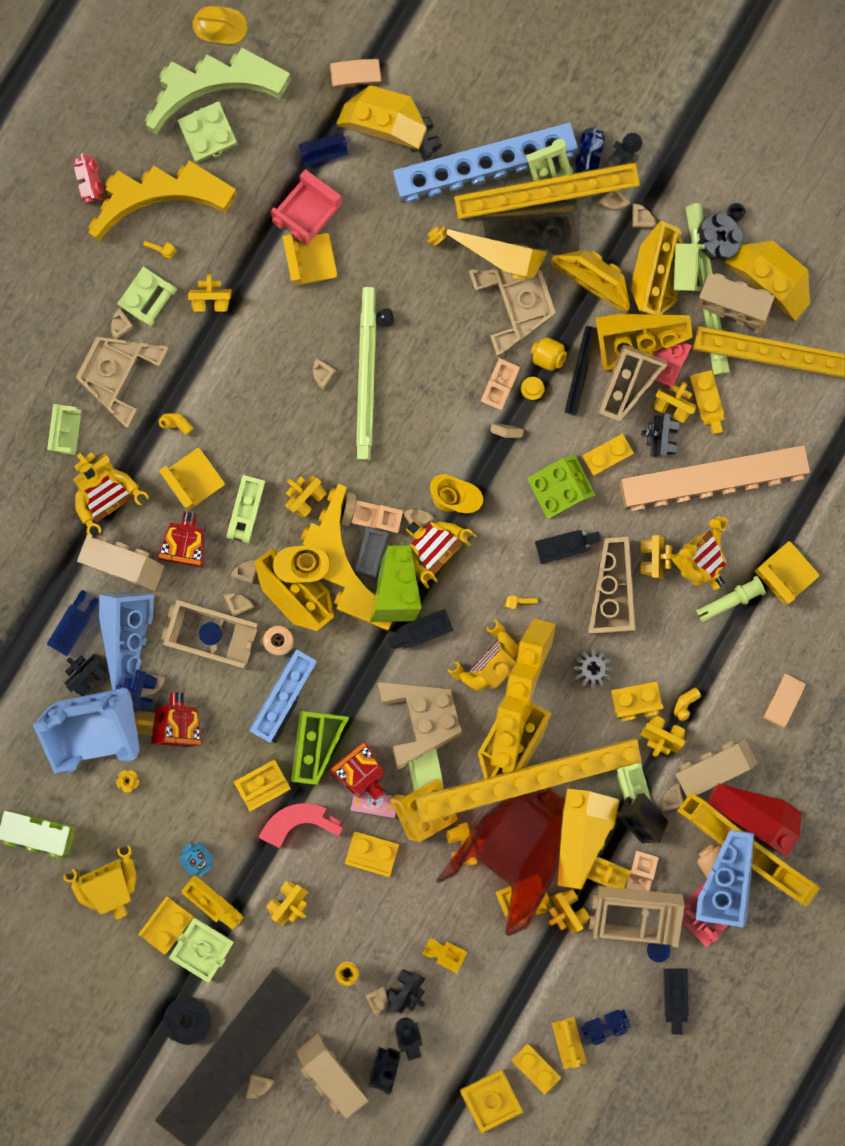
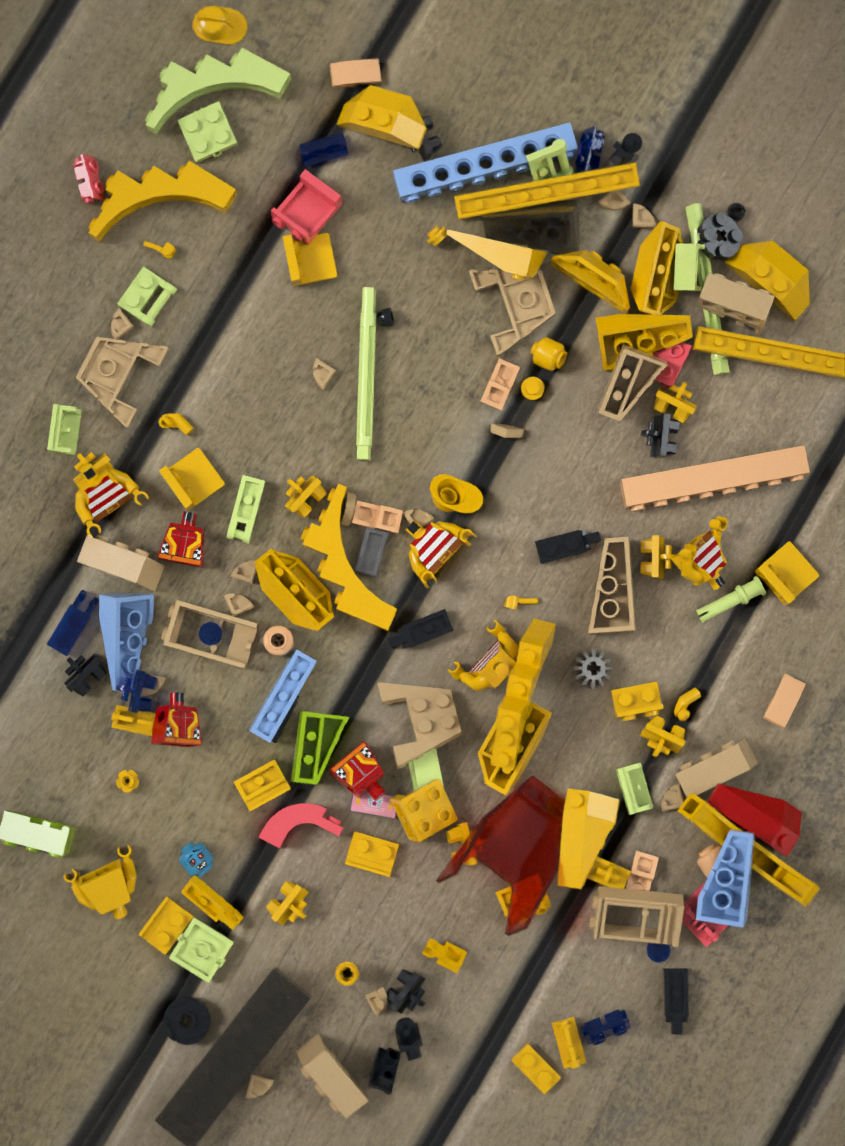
light blue windscreen [33,688,140,773] -> none
yellow hips [188,274,232,312] -> none
yellow piece [273,545,330,583] -> none
lime wedge [370,545,421,622] -> none
yellow plate [415,738,642,822] -> none
yellow plate [460,1068,523,1134] -> none
lime bracket [527,454,596,519] -> none
yellow hips [548,889,590,933] -> none
black axle [565,326,597,415] -> none
yellow plate [582,434,634,476] -> none
black hinge [617,793,668,844] -> none
yellow hinge [689,370,725,436] -> none

